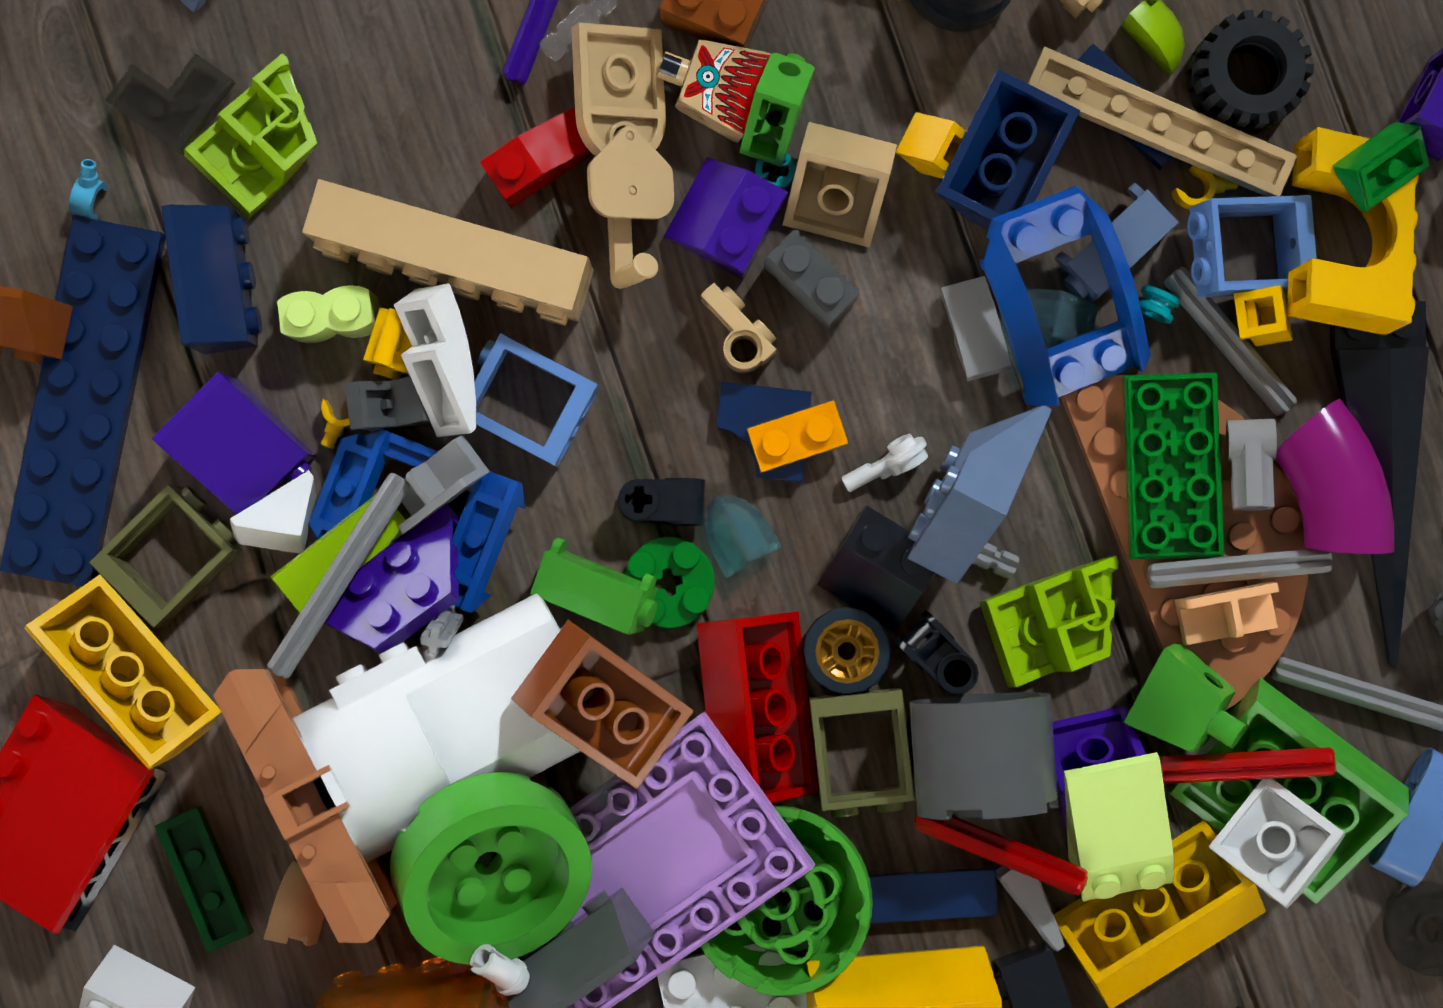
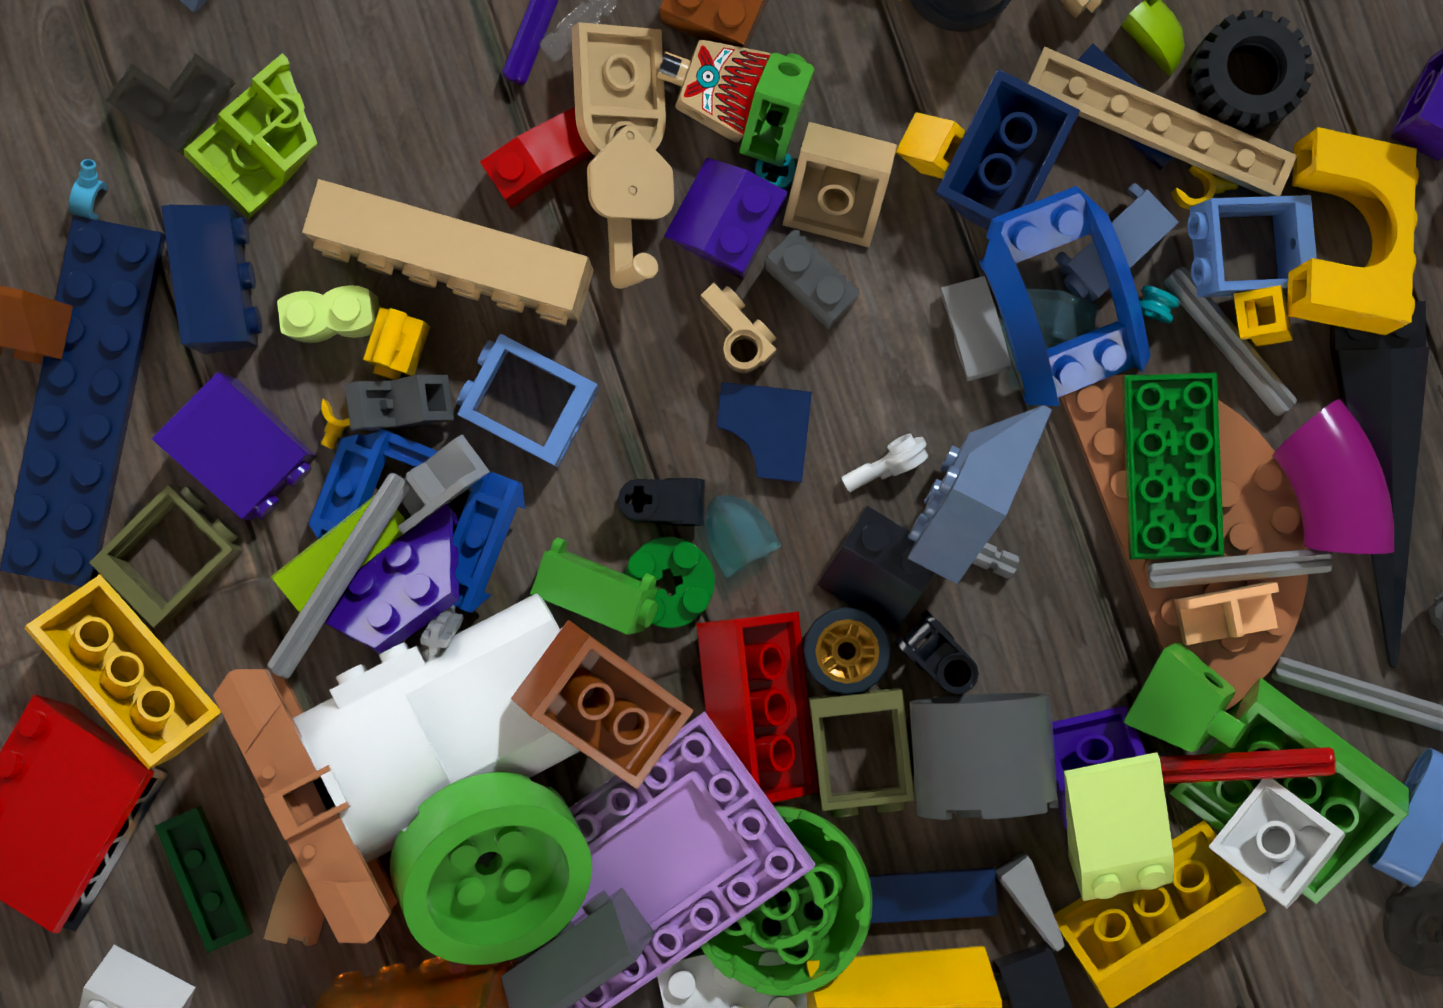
white slope [230,470,316,554] -> none
white slope [394,283,476,437] -> none
white pin [470,944,530,995] -> none
light orange plate [747,400,848,473] -> none
red axle [914,813,1088,895] -> none
lime slope [979,556,1119,688] -> none
light grey piece [1226,419,1277,511] -> none
green slope [1333,122,1429,212] -> none

